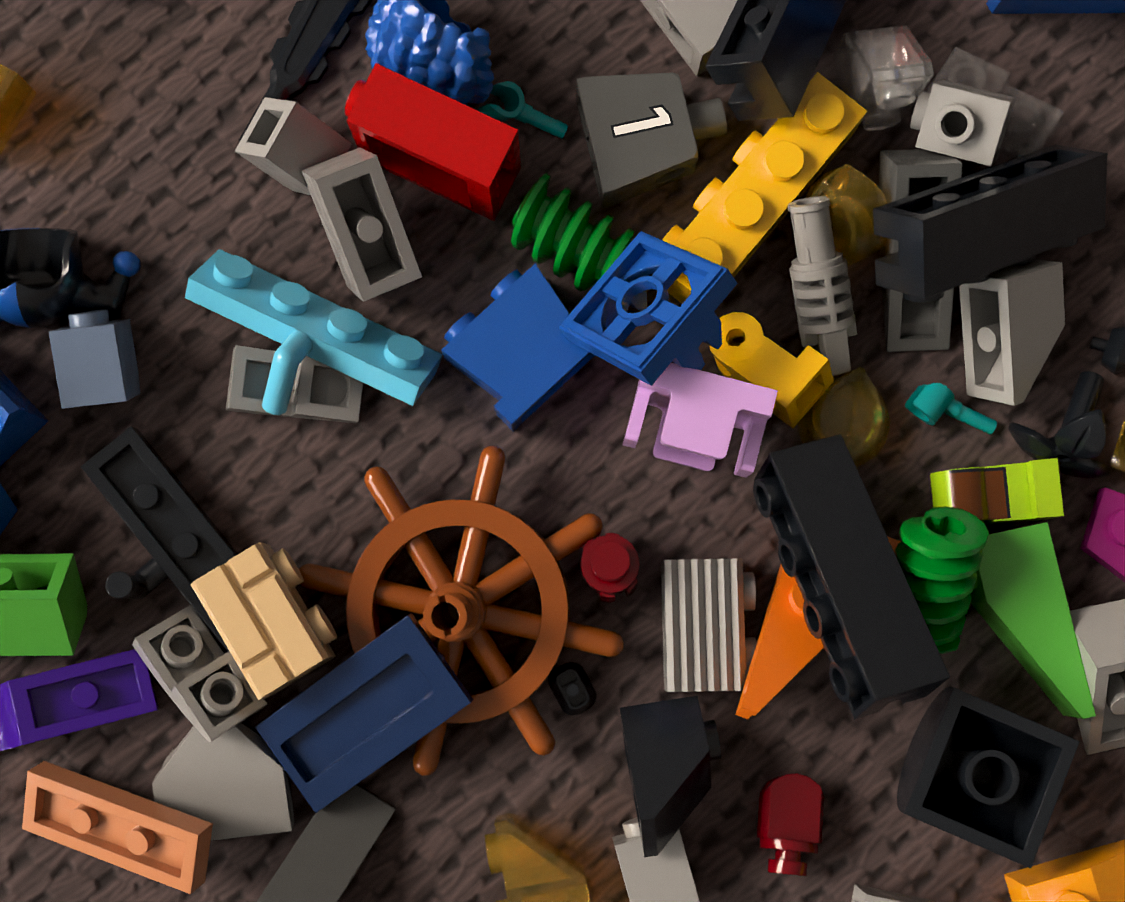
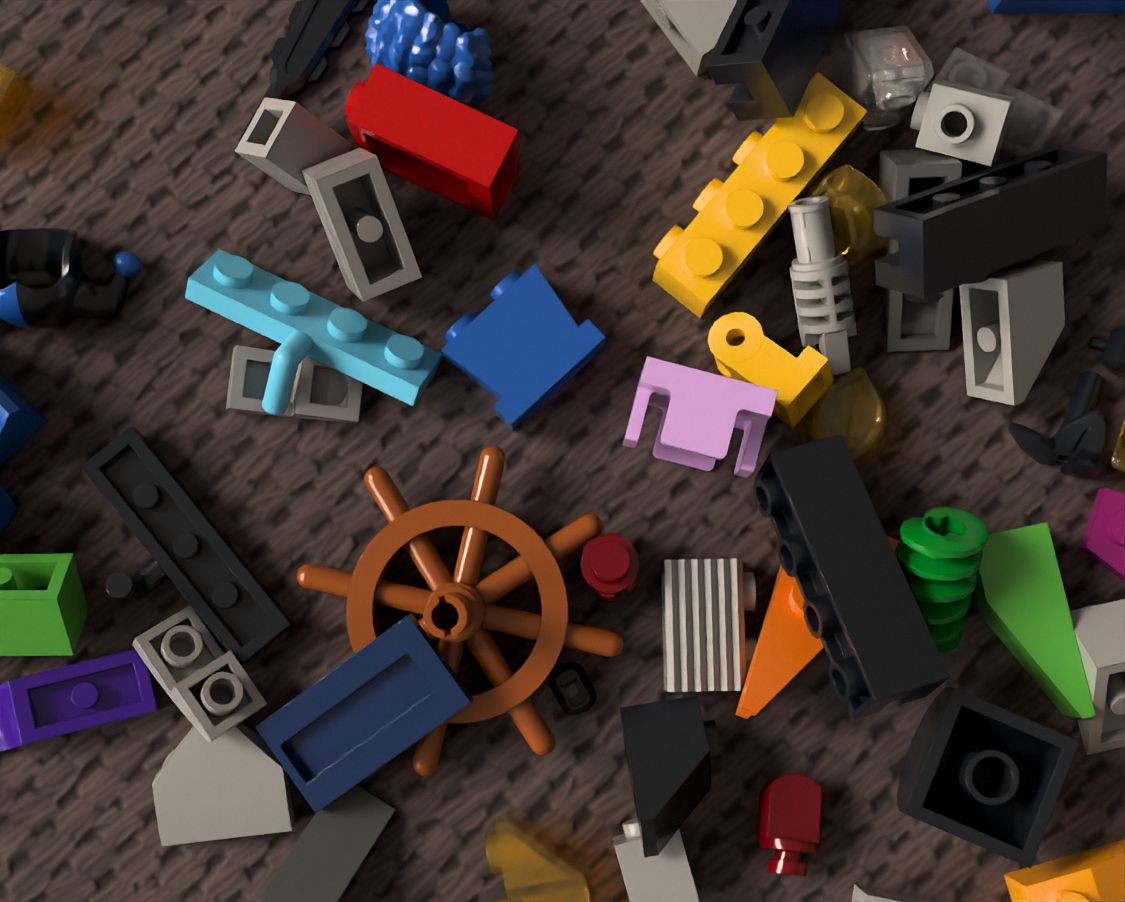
nougat plate [22,761,213,894] -> none
sand blue brick [49,310,140,409] -> none
tan brick [190,542,337,700] -> none
teal hand [478,81,568,139] -> none
green piece [511,173,635,292] -> none
blue piece [558,231,738,386] -> none
dark grey torso [576,72,727,208] -> none
teal hand [905,383,997,435] -> none
leg [930,458,1064,524] -> none

